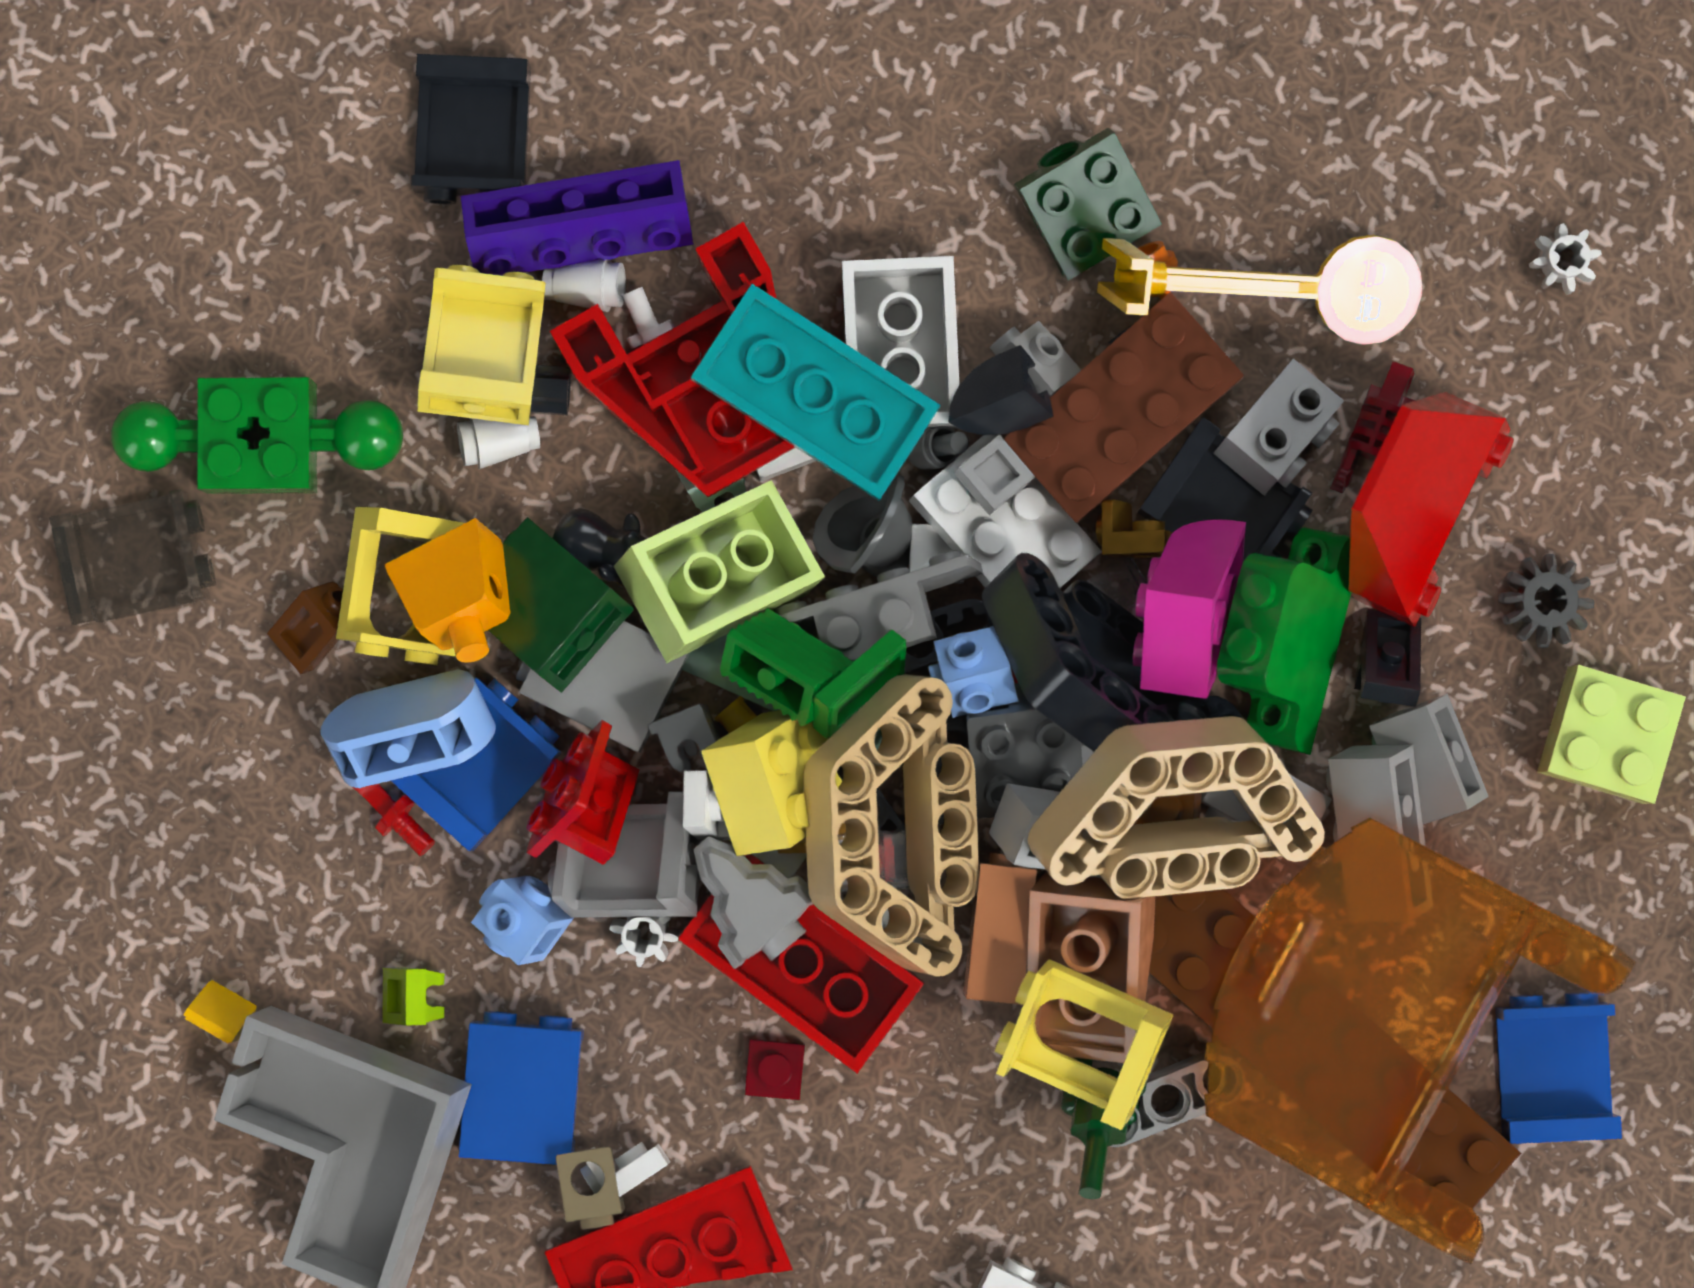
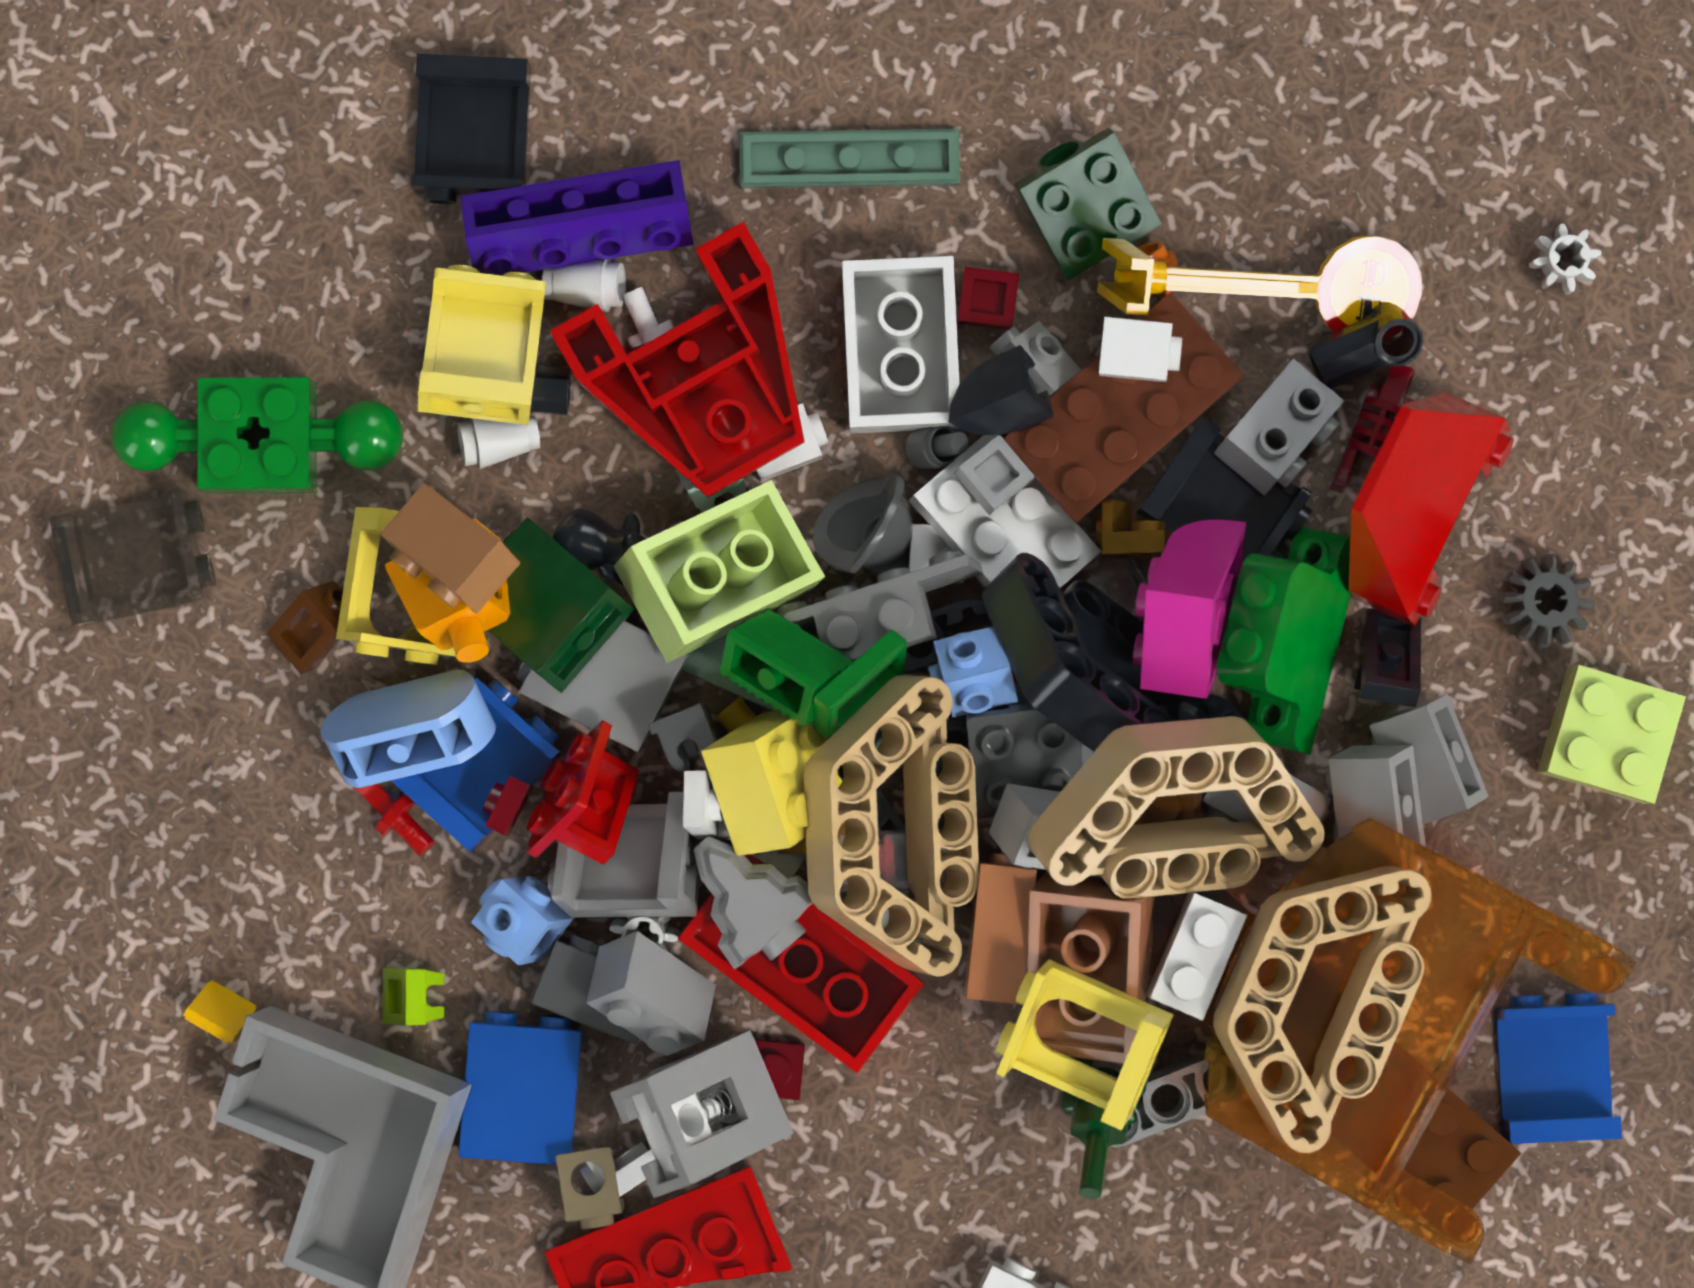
teal plate [691,284,941,501] -> none
none -> medium nougat brick [380,483,521,615]
none -> dark red plate [482,776,534,836]
none -> dark grey slope [532,934,639,1044]
none -> light grey brick [586,931,716,1056]
none -> light grey brick [610,1030,794,1198]
none -> sand green tile [740,129,960,189]
none -> dark red plate [957,266,1019,330]
none -> white brick [1099,317,1182,382]
none -> white brick [1146,892,1247,1021]
none -> tan piece [1213,866,1431,1153]
none -> black piece [1306,303,1424,389]

